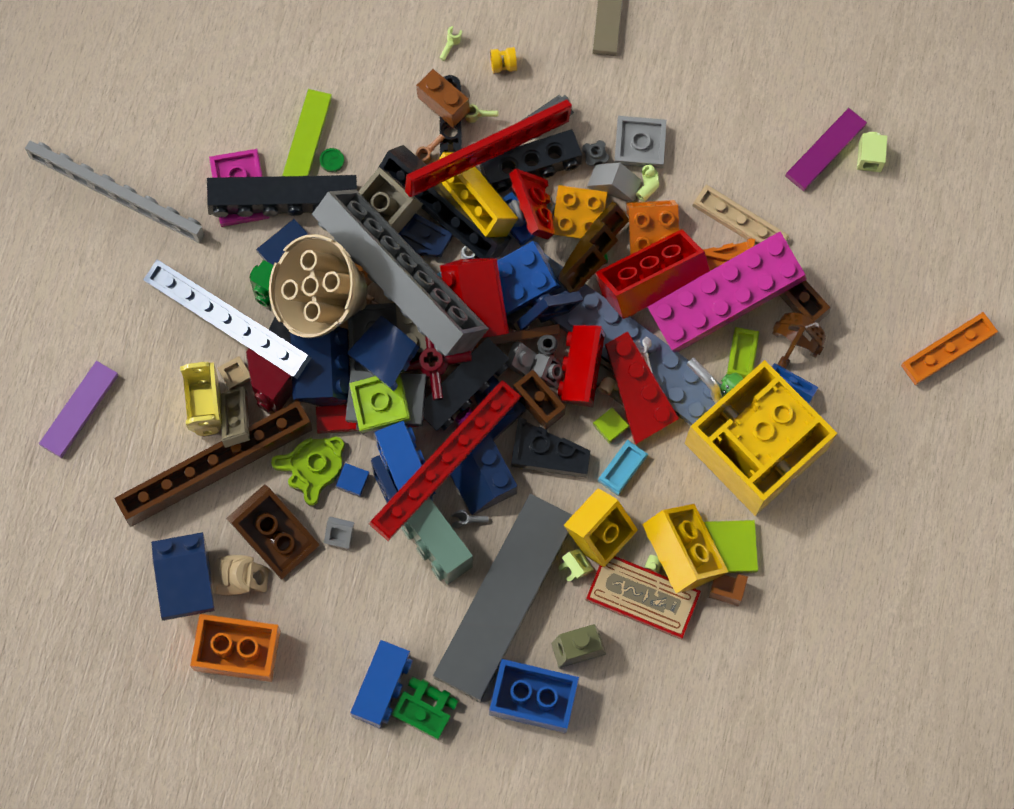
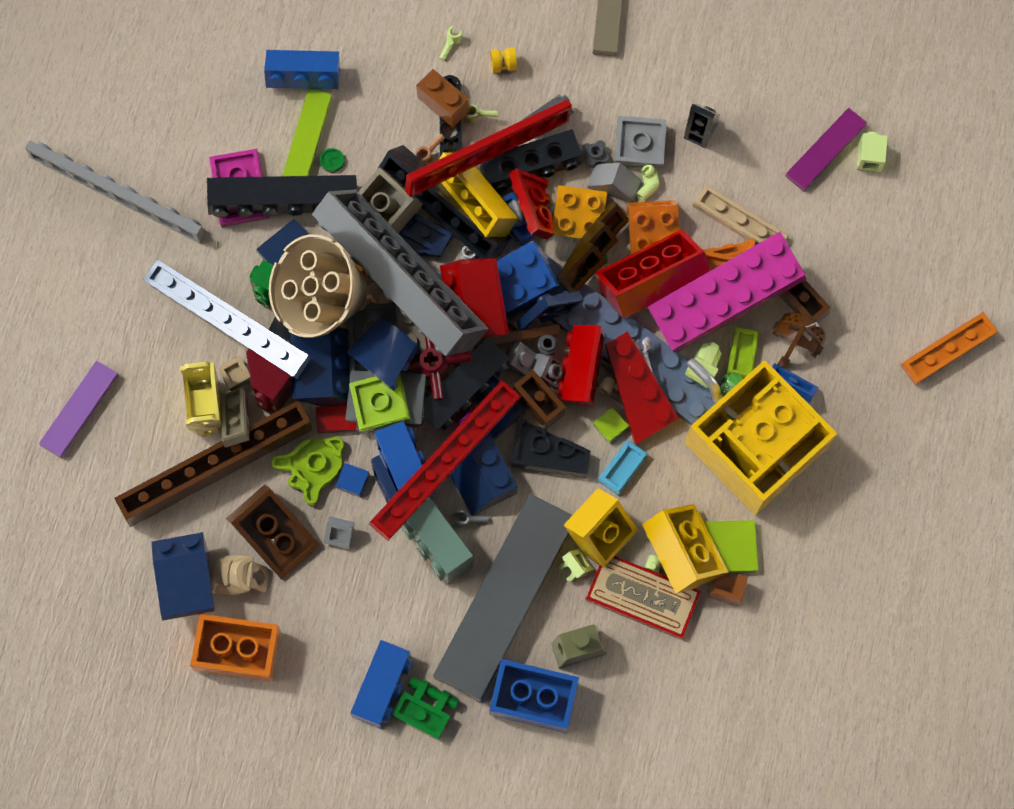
none -> blue brick [264,50,340,89]
none -> black slope [683,104,720,148]
none -> yellowish green piece [685,342,722,388]

